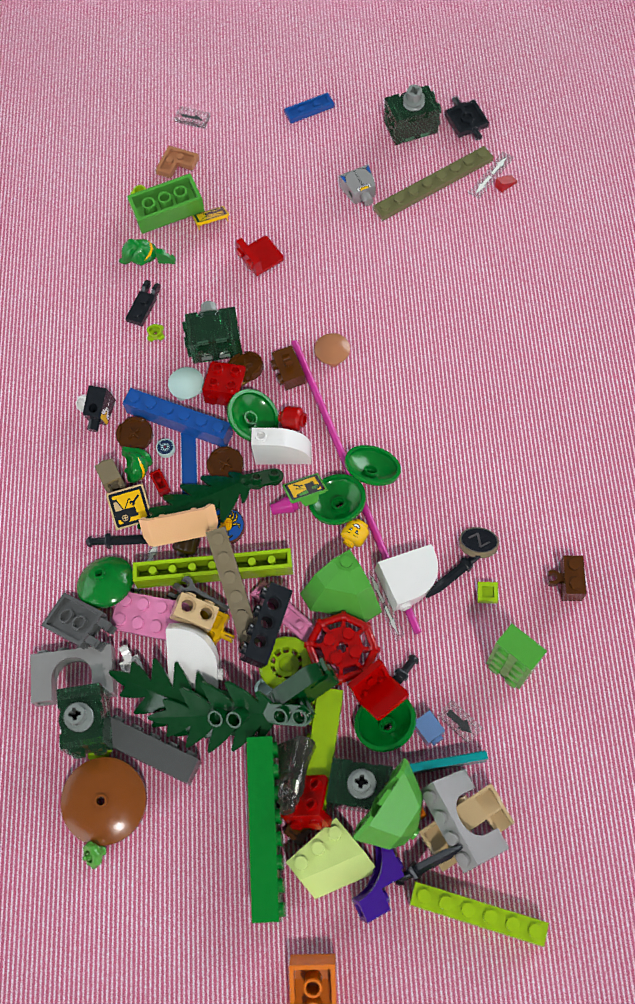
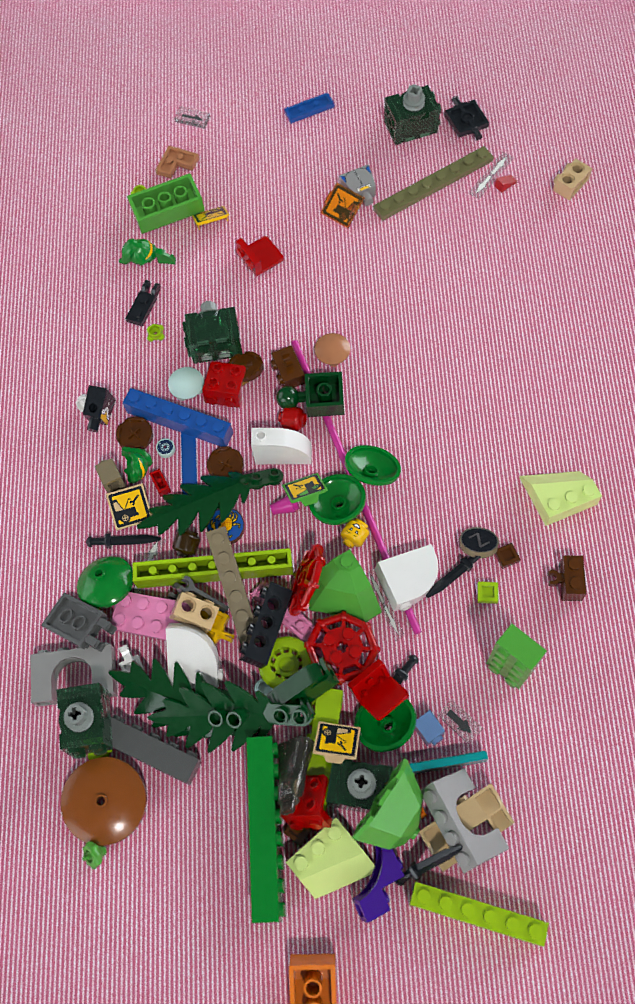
light nougat piece [139,504,219,547] -> none
green dish [227,389,279,442] -> none
none -> dark green brick [276,371,345,417]
none -> red plate [288,544,326,616]
none -> piece [313,722,361,764]
none -> clear orange piece [321,182,365,228]
none -> reddish brown tile [495,543,521,569]
none -> yellowish green wedge [519,471,602,526]
none -> tan brick [553,158,592,201]

